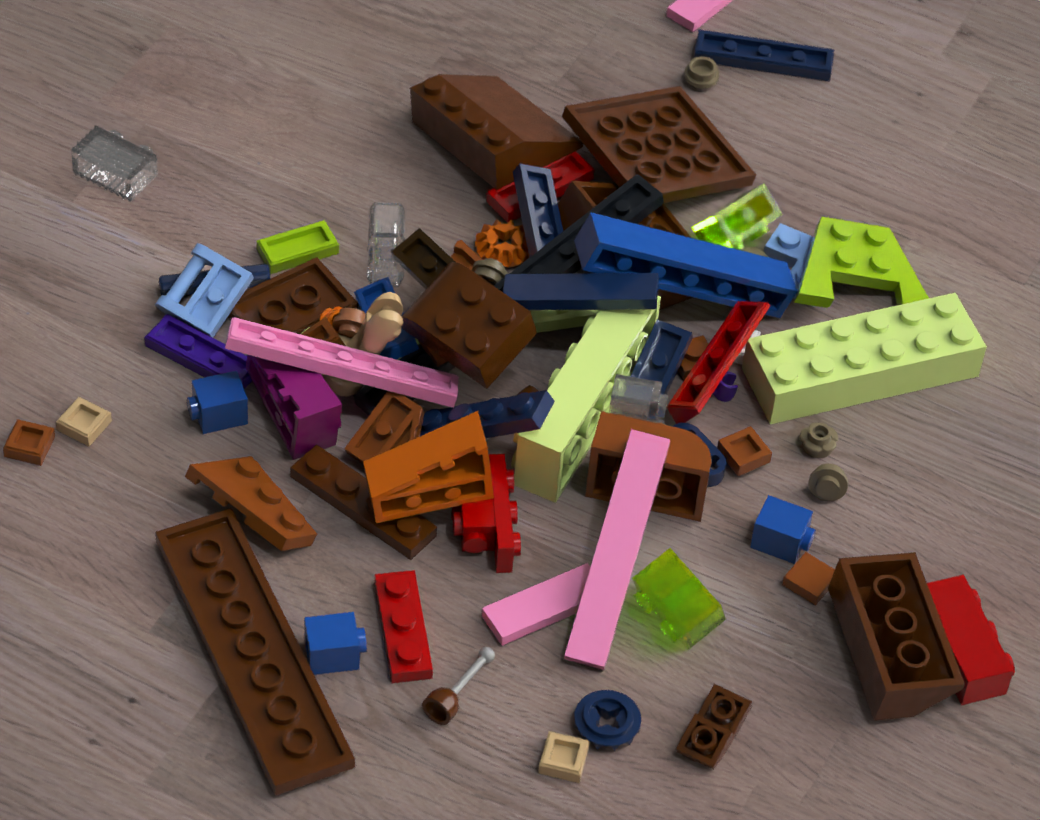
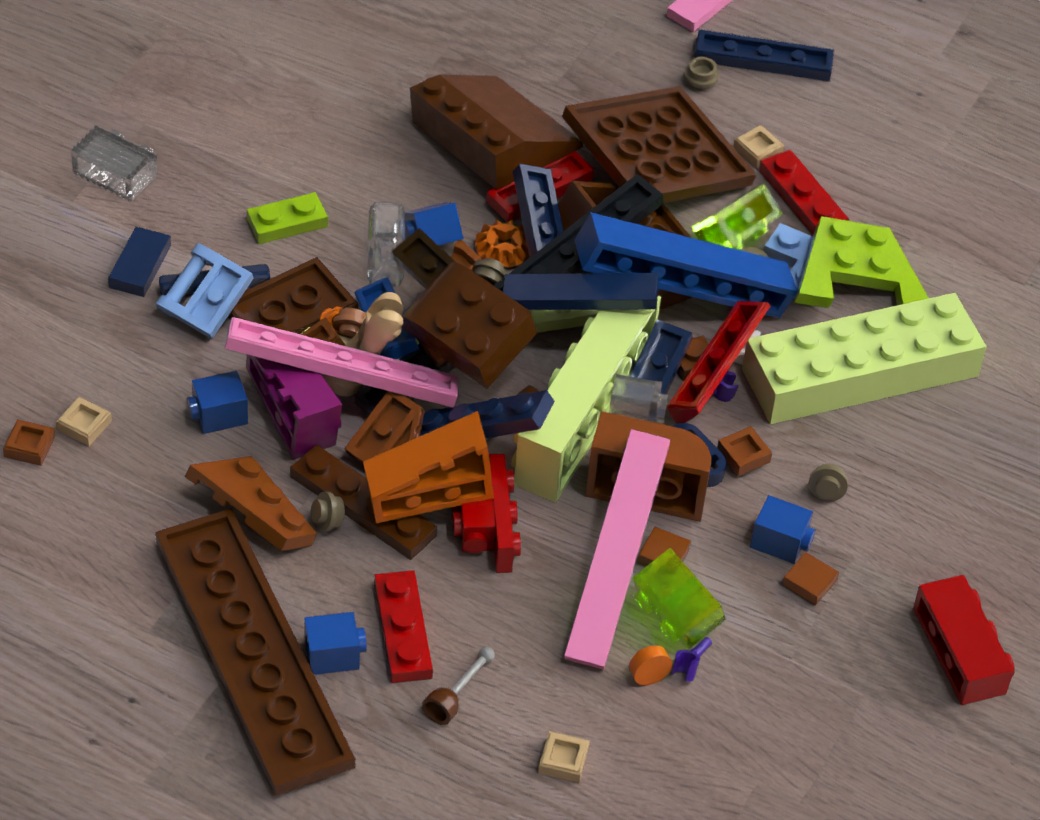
dark purple tile [144,314,252,389] -> none
lime tile [256,220,339,274] -> none
bright pink tile [482,563,590,646] -> none
dark blue gear [574,690,641,751] -> none
reddish brown slope [676,684,752,770] -> none
dark tan plate [800,422,838,458] -> none
reddish brown slope [828,552,965,721] -> none
none -> dark blue tile [108,227,171,297]
none -> lime plate [246,192,328,244]
none -> dark tan plate [311,492,345,532]
none -> blue brick [402,202,464,245]
none -> orange tile [629,645,673,686]
none -> dark orange tile [638,526,691,578]
none -> dark purple hand [670,637,712,682]
none -> tan tile [733,125,784,168]
none -> red plate [759,149,849,236]

